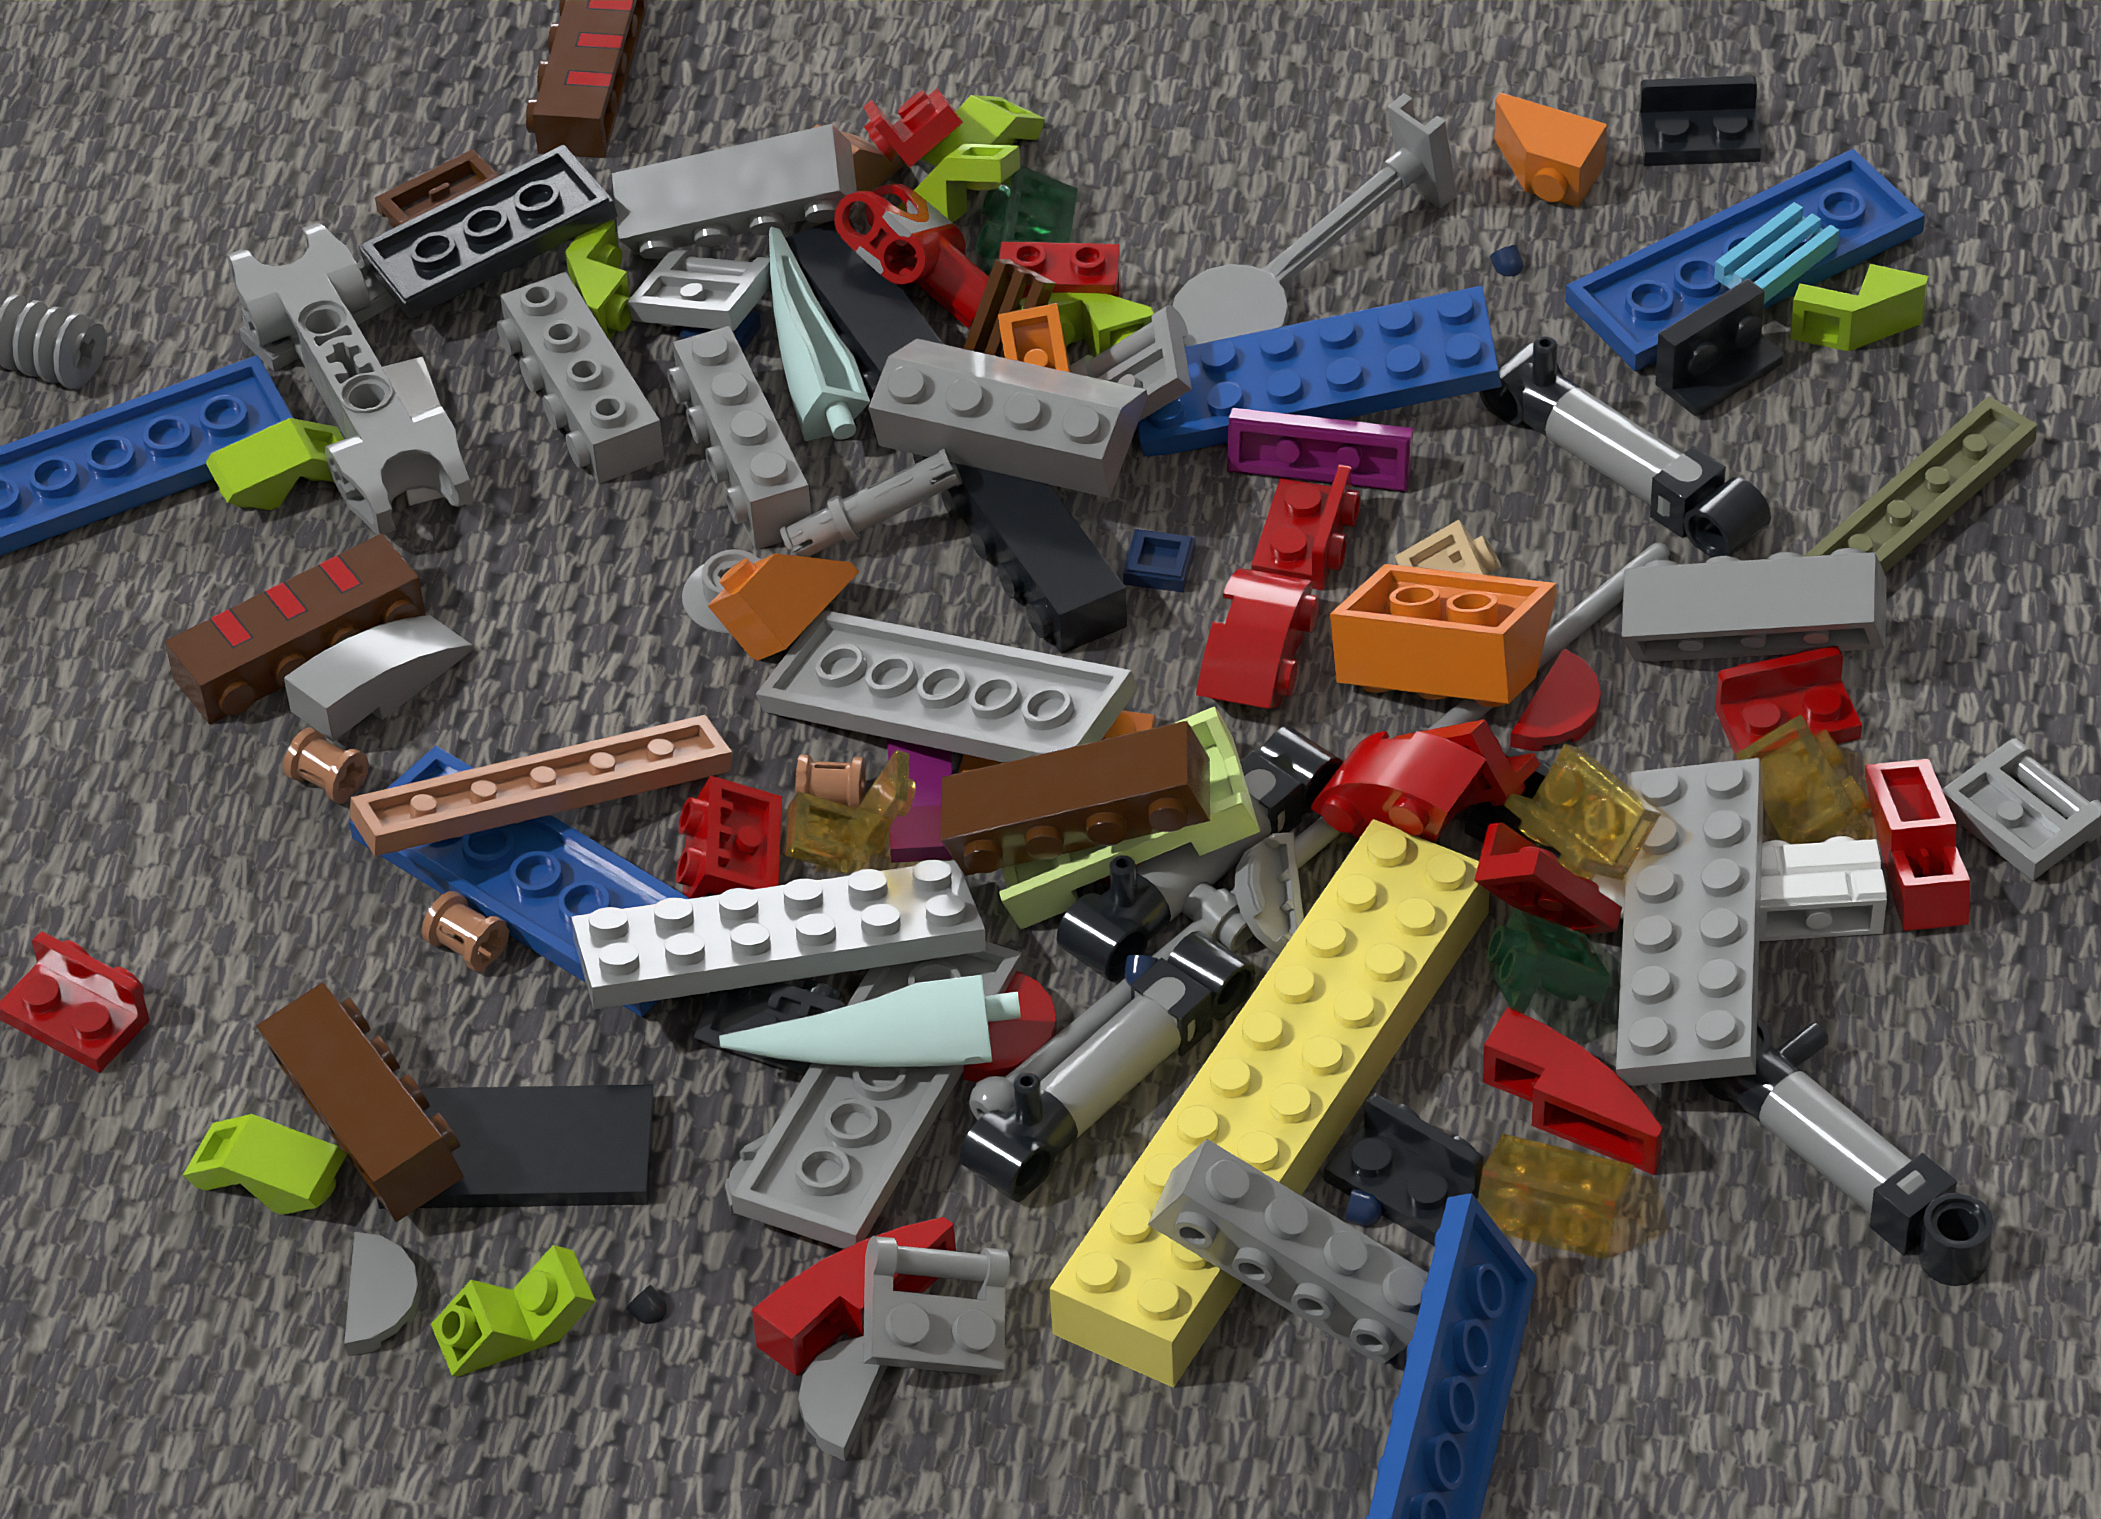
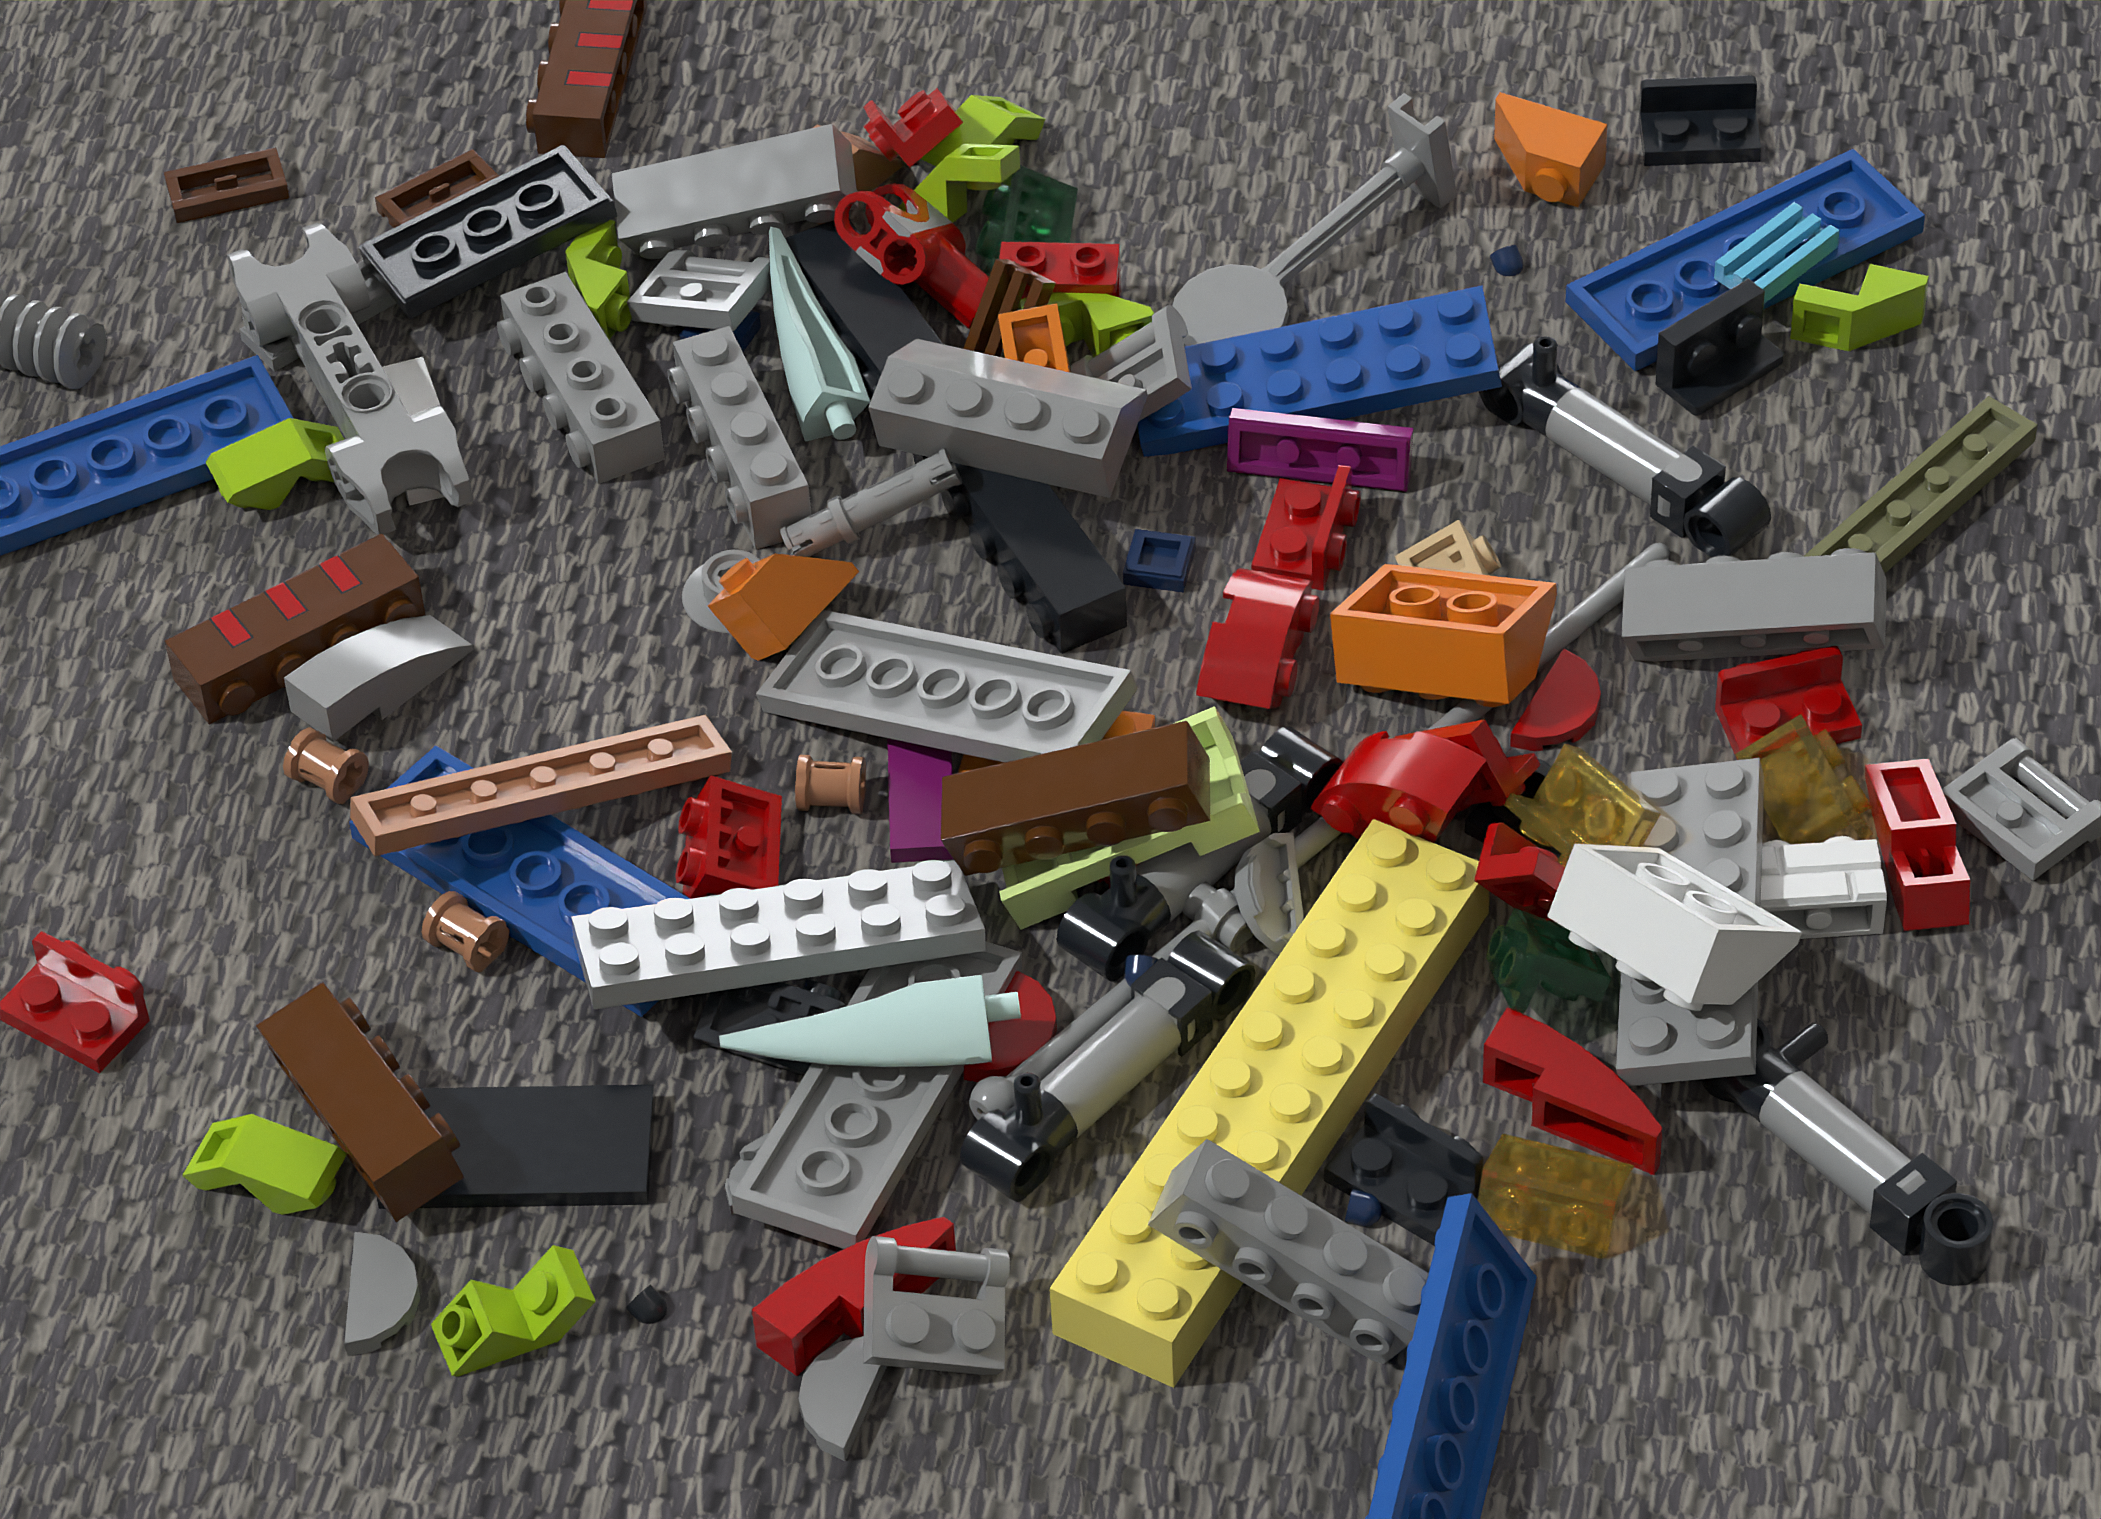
clear yellow bracket [785,750,915,873] -> none
none -> reddish brown tile [164,147,290,223]
none -> white slope [1547,844,1802,1011]

